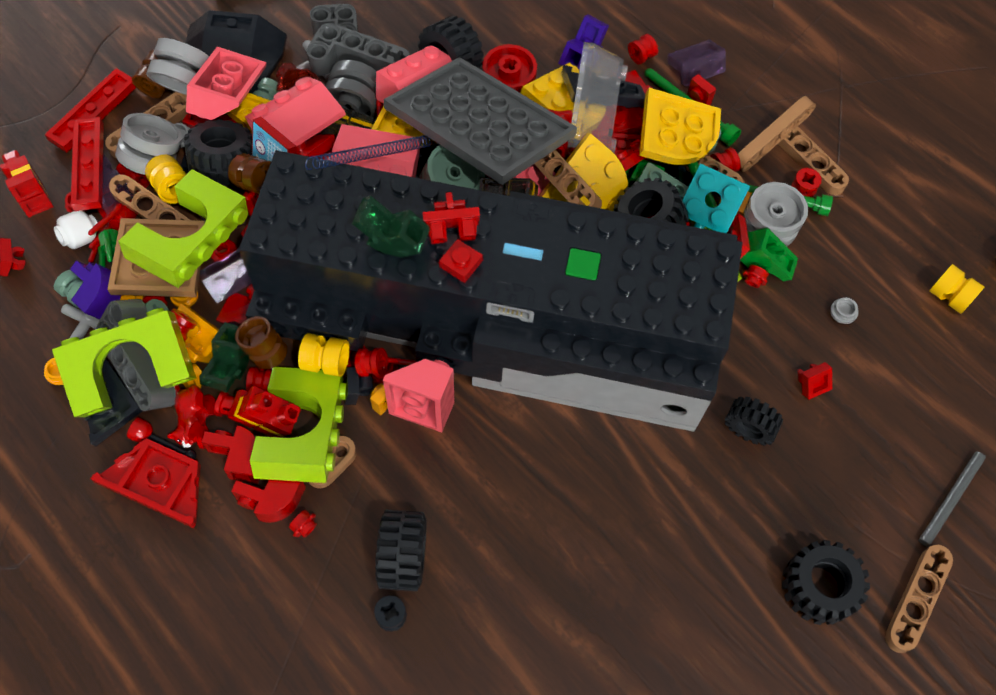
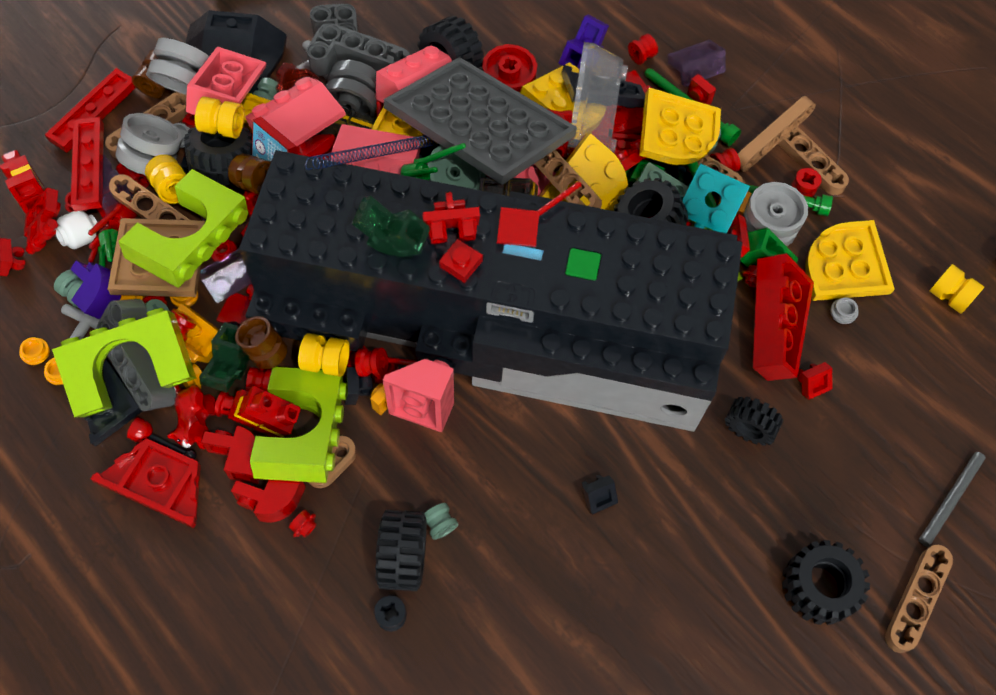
none -> light orange plate [19,337,50,365]
none -> red plate [24,187,61,254]
none -> yellow wheel [195,96,244,139]
none -> green plant [401,143,466,180]
none -> sand green wheel [424,503,459,540]
none -> red piece [497,181,582,247]
none -> black tile [582,475,618,515]
none -> red wedge [753,253,814,381]
none -> yellow plate [805,220,895,301]

